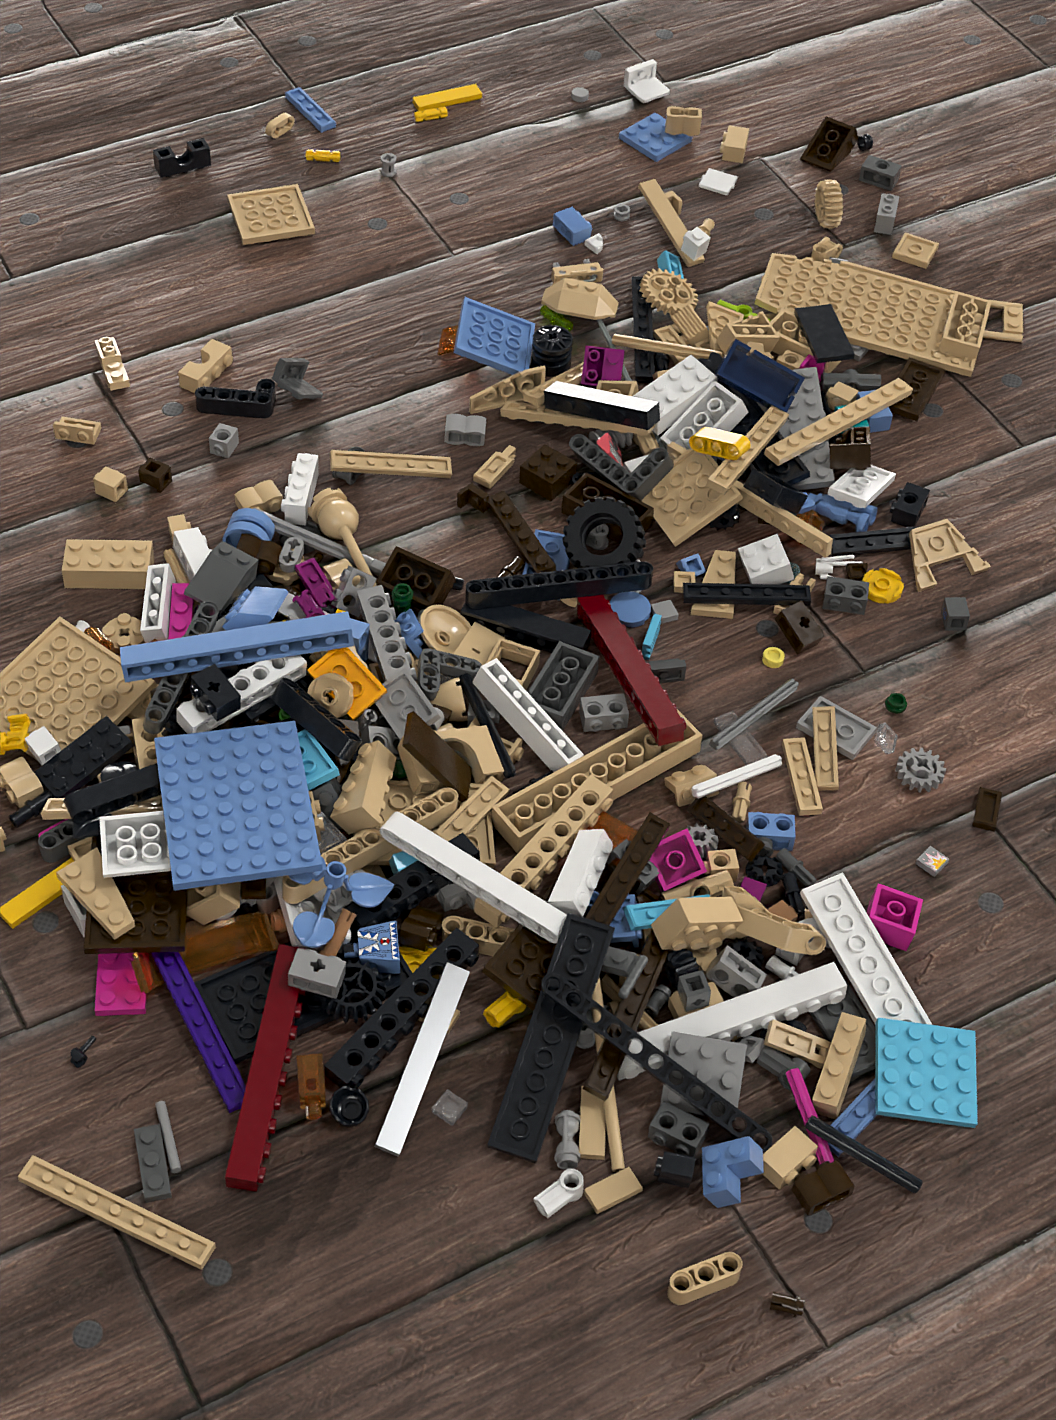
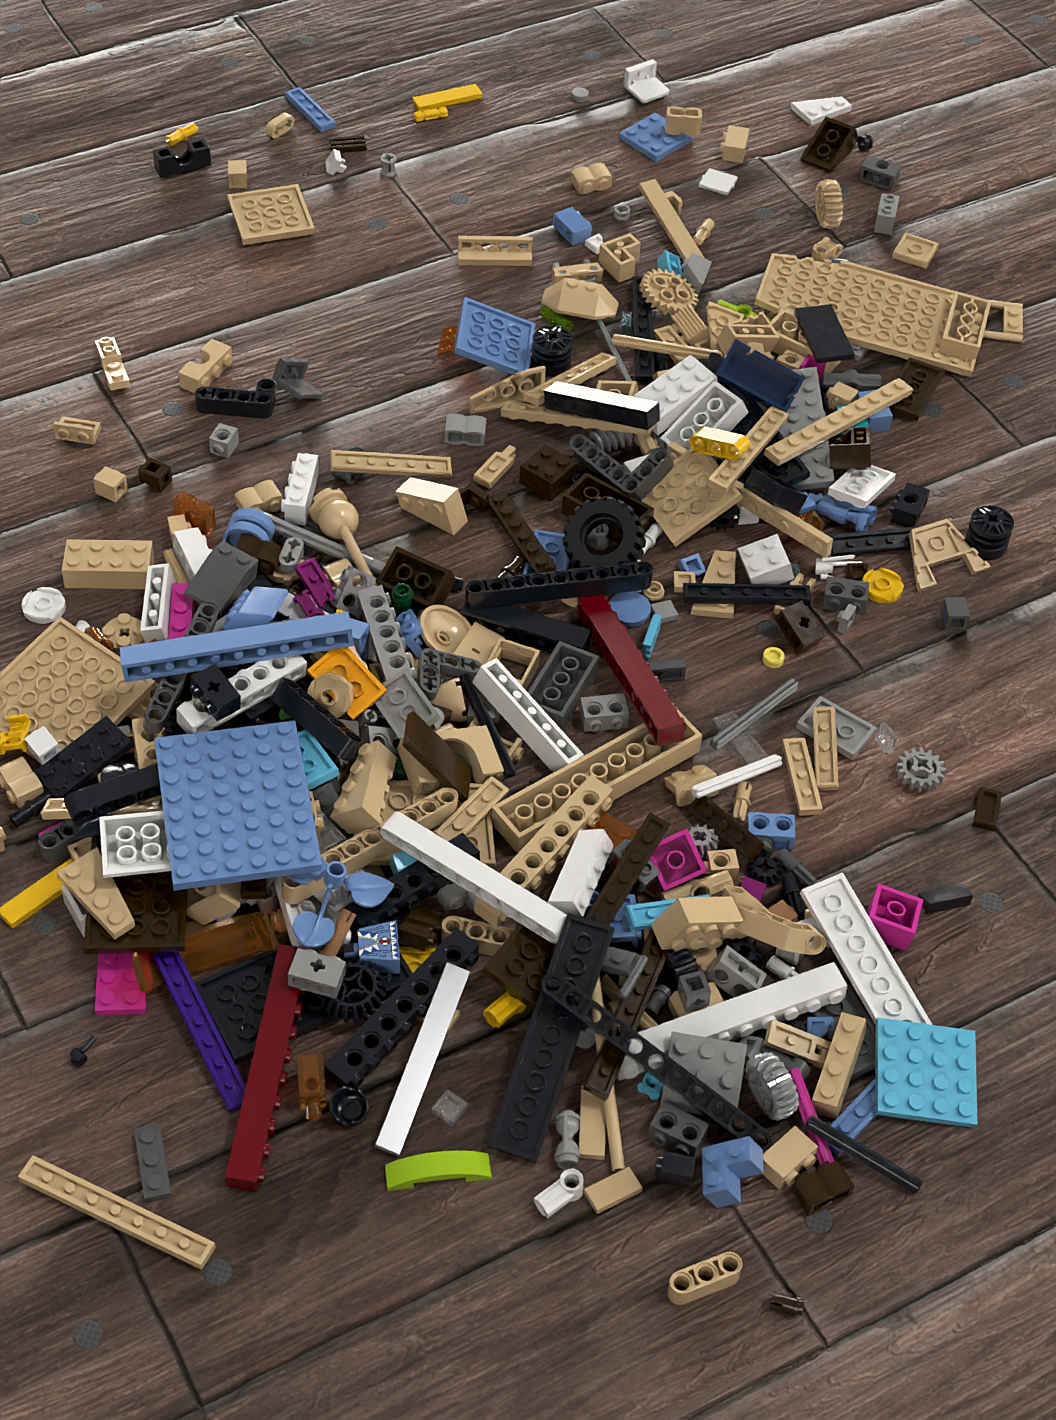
light grey bar [155,1101,181,1173] -> none
yellow axle [306,150,340,162] -> none
magenta slope [581,345,625,389] -> none
coral slope [596,433,623,466] -> none
white brick [681,227,711,261] -> none
dark green plate [885,693,907,714] -> none
light grey tile [916,846,949,877] -> none
none -> white tile [22,587,66,624]
none -> yellow axle [165,123,198,147]
none -> clear orange brick [172,492,216,535]
none -> tan brick [228,160,247,189]
none -> white tile [325,149,347,175]
none -> dark brown tile [329,135,367,153]
none -> lime slope [385,1151,492,1191]
none -> tan wedge [396,477,468,536]
none -> tan fence [458,236,532,266]
none -> tan brick [571,163,612,194]
none -> tan brick [598,233,641,283]
none -> clear light blue bush [621,311,632,329]
none -> medium azure plate [637,1073,663,1100]
none -> white pin [642,523,663,556]
none -> tan plate [643,581,664,601]
none -> light grey slope [681,253,712,294]
none -> white plate [737,504,759,525]
none -> light grey gear [745,1052,799,1121]
none -> white wing [790,97,852,126]
none -> medium blue tile [807,1017,834,1039]
none -> light grey plate [836,604,857,634]
none -> black slope [918,884,973,914]
none -> black wheel [965,505,1014,560]

